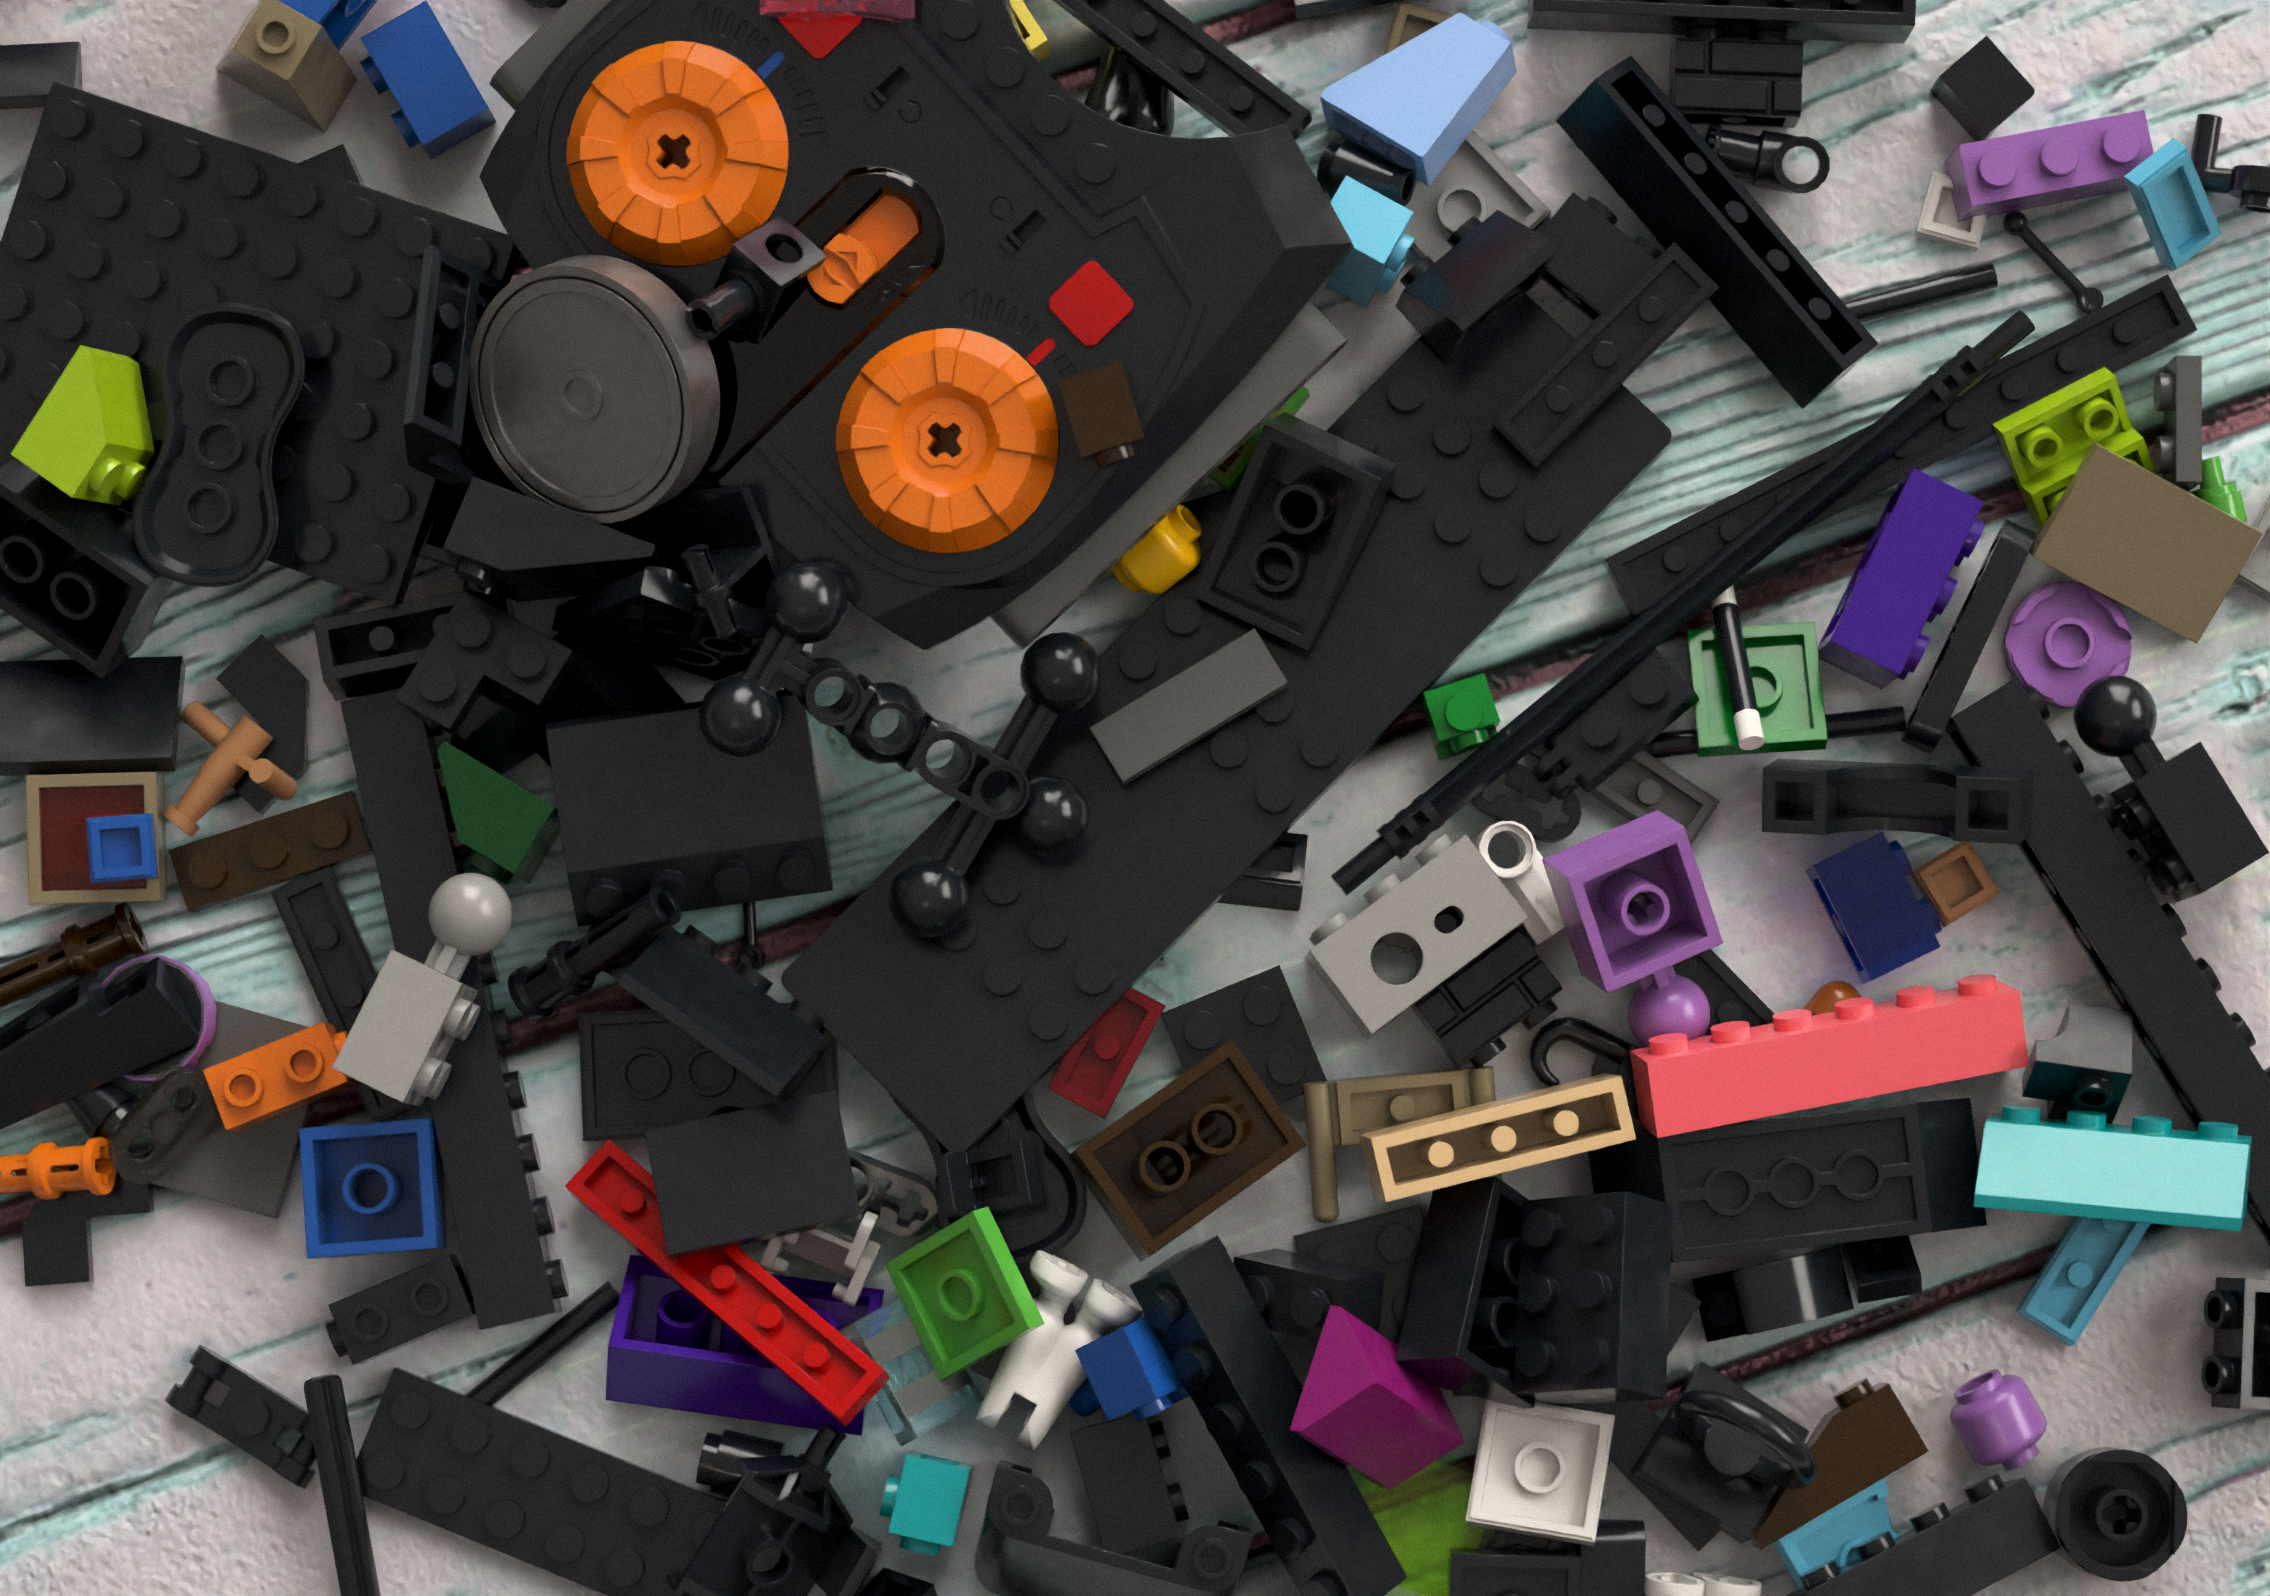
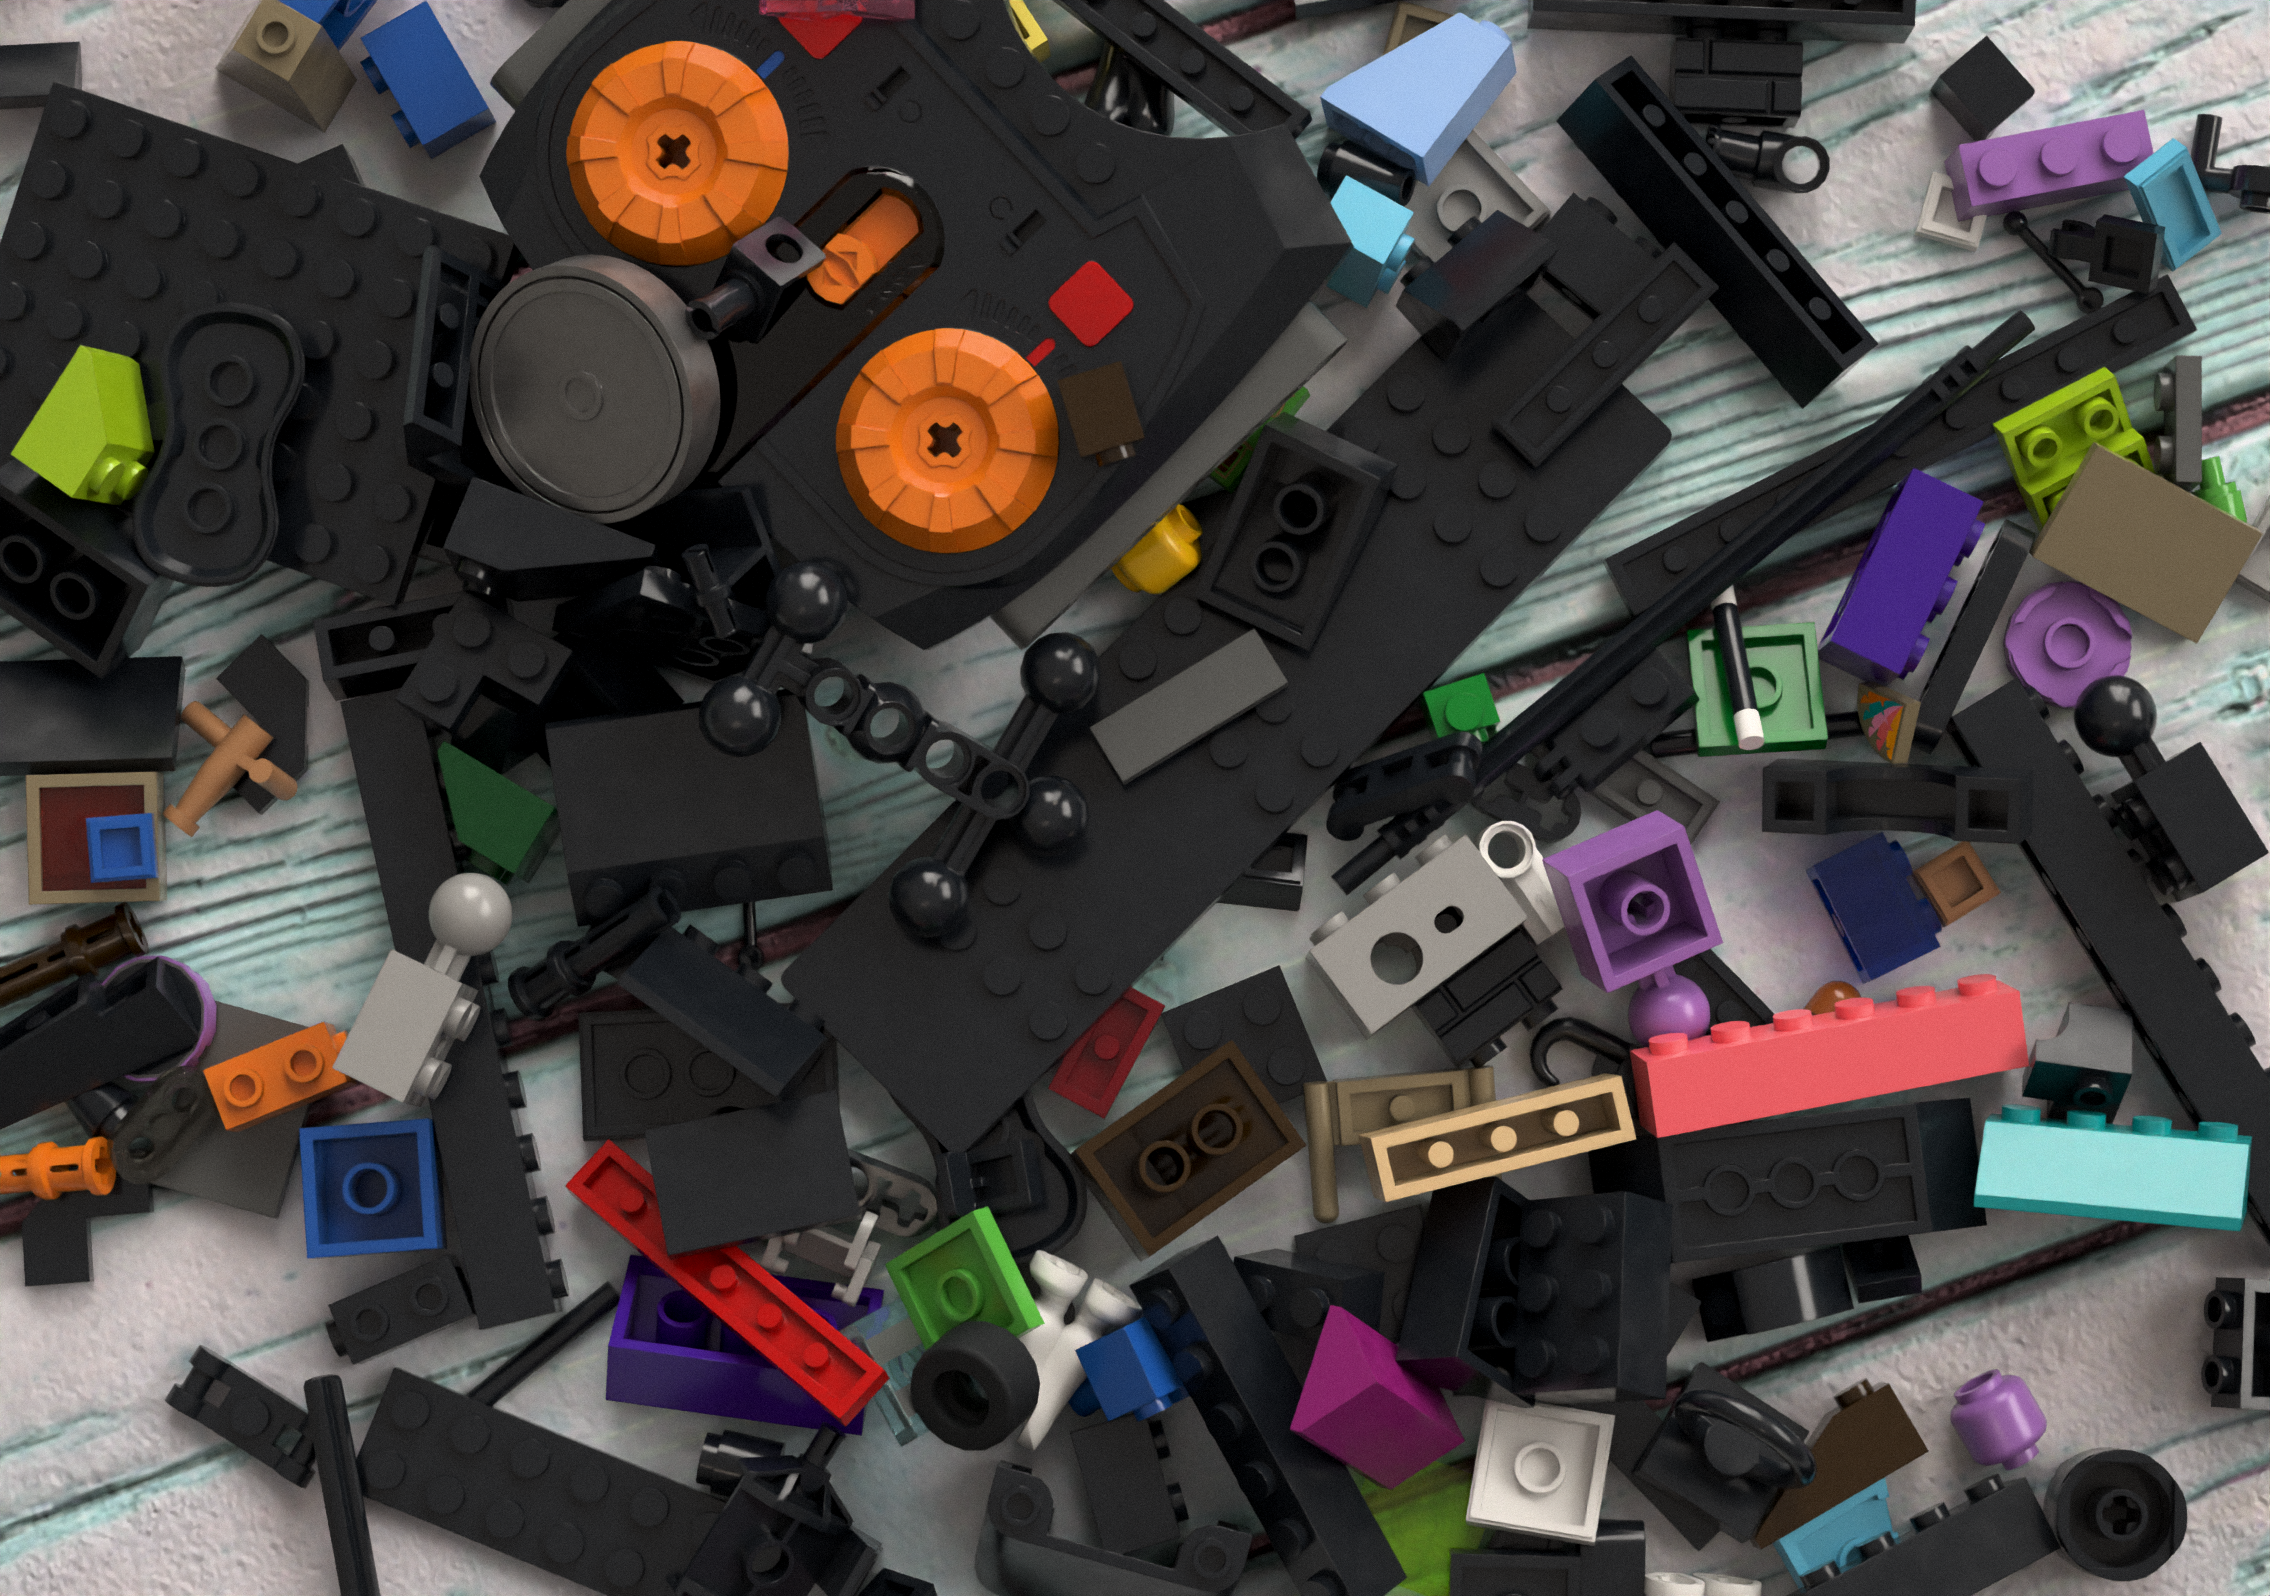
dark brown plate [169,790,374,912] -> none
black tile [271,865,429,1123] -> none
teal brick [880,1451,974,1556] -> none
black bar [1842,263,1998,323] -> none
medium azure tile [2015,1216,2151,1347] -> none
none -> black tyre [910,1321,1040,1451]
none -> black plate [1326,732,1483,841]
none -> tile [1857,681,1921,764]
none -> black plate [2048,214,2165,294]

